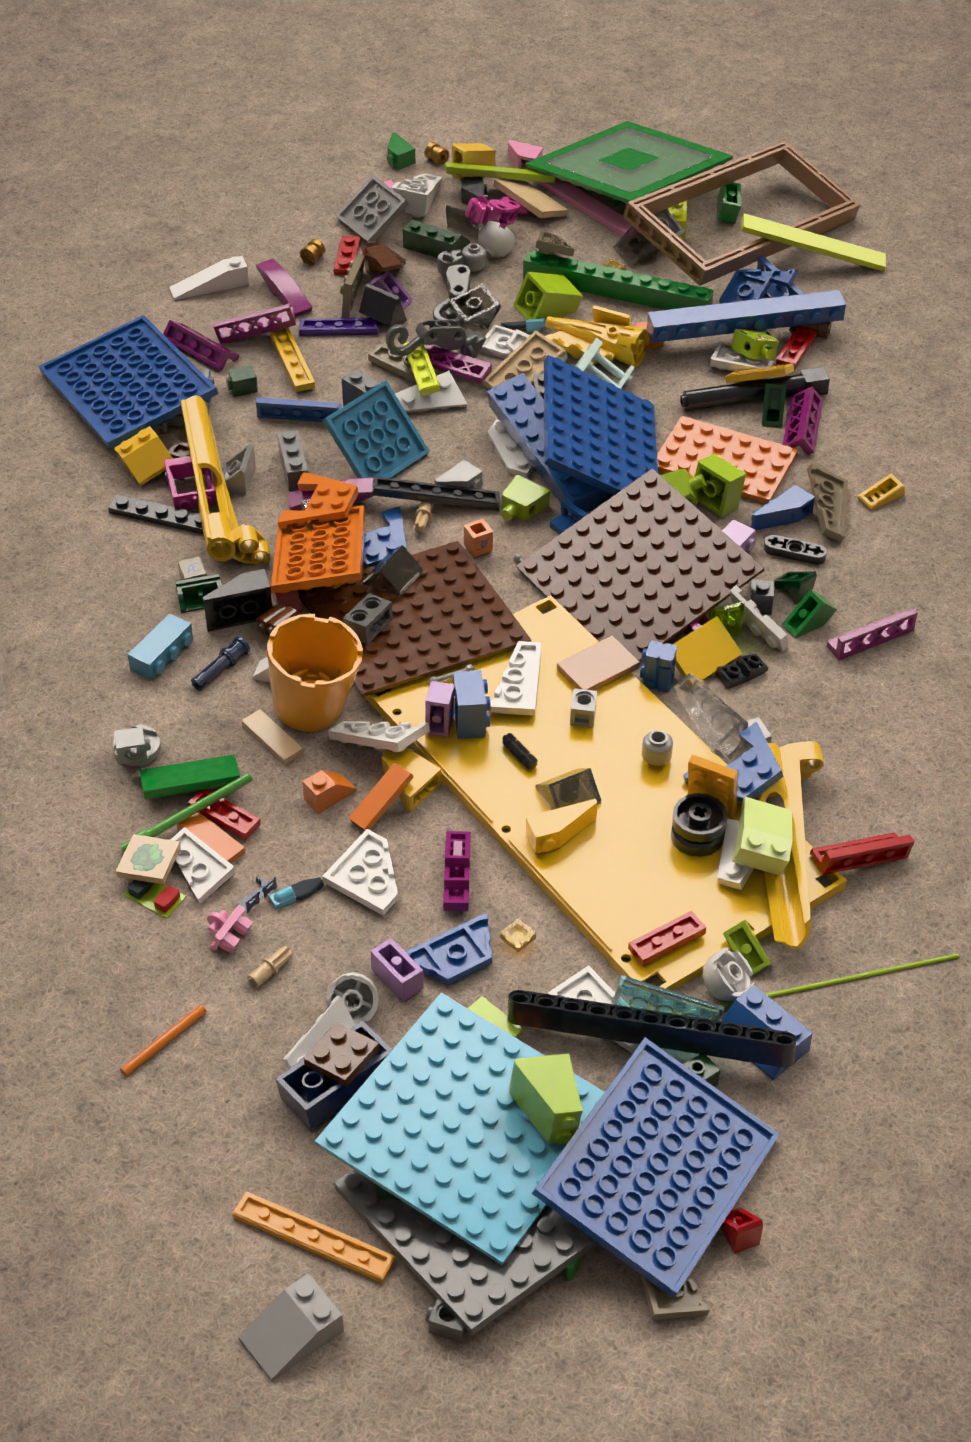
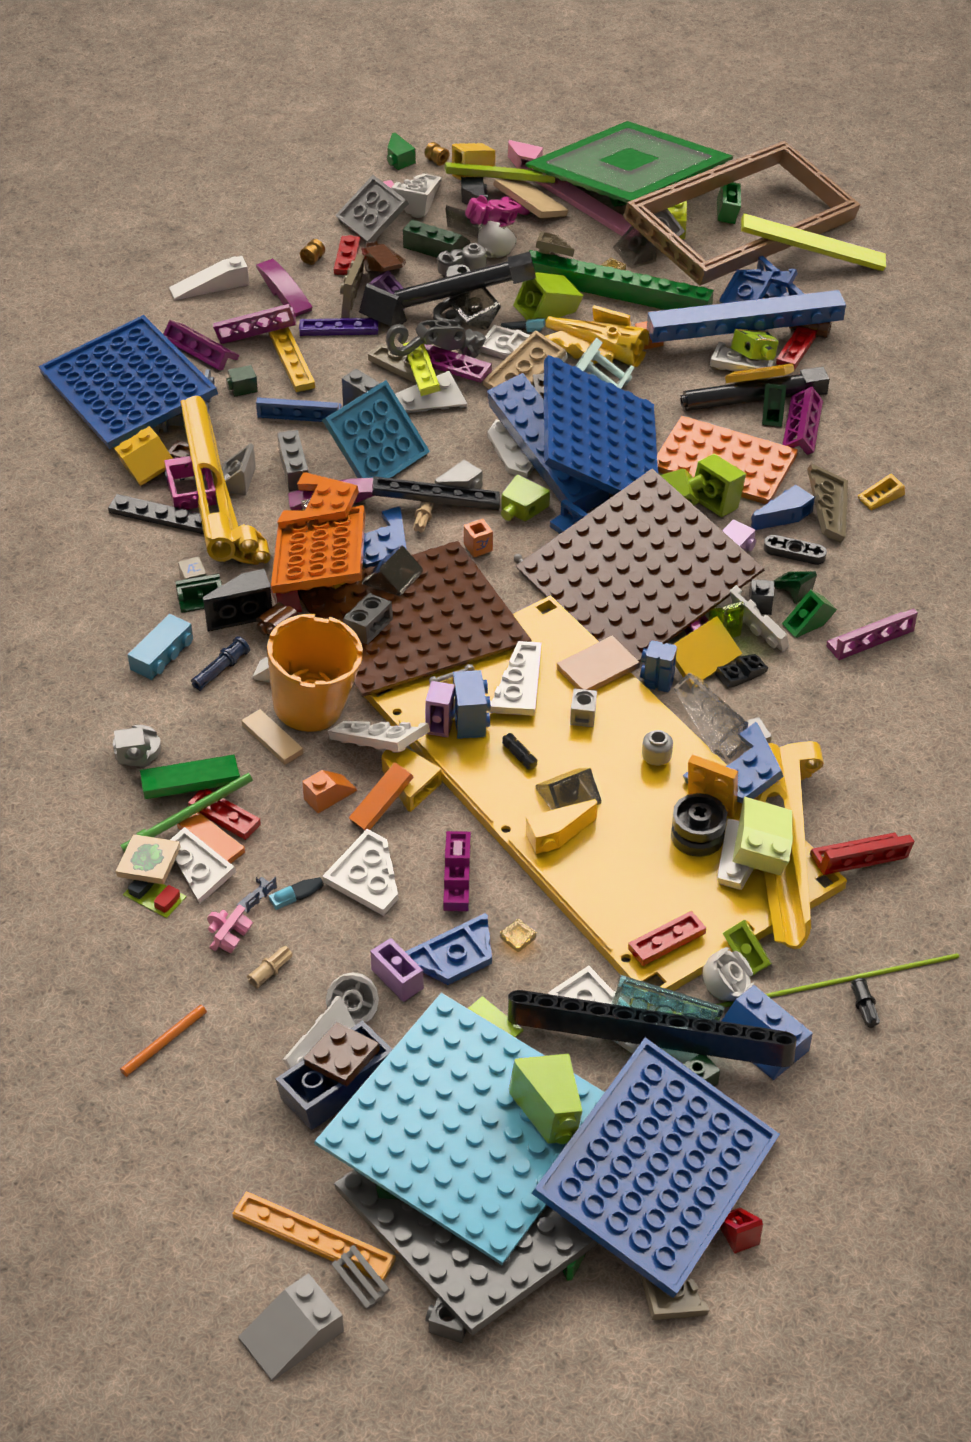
none -> light grey tile [332,1245,391,1310]
none -> black brick [394,251,536,309]
none -> black axle [850,978,880,1028]

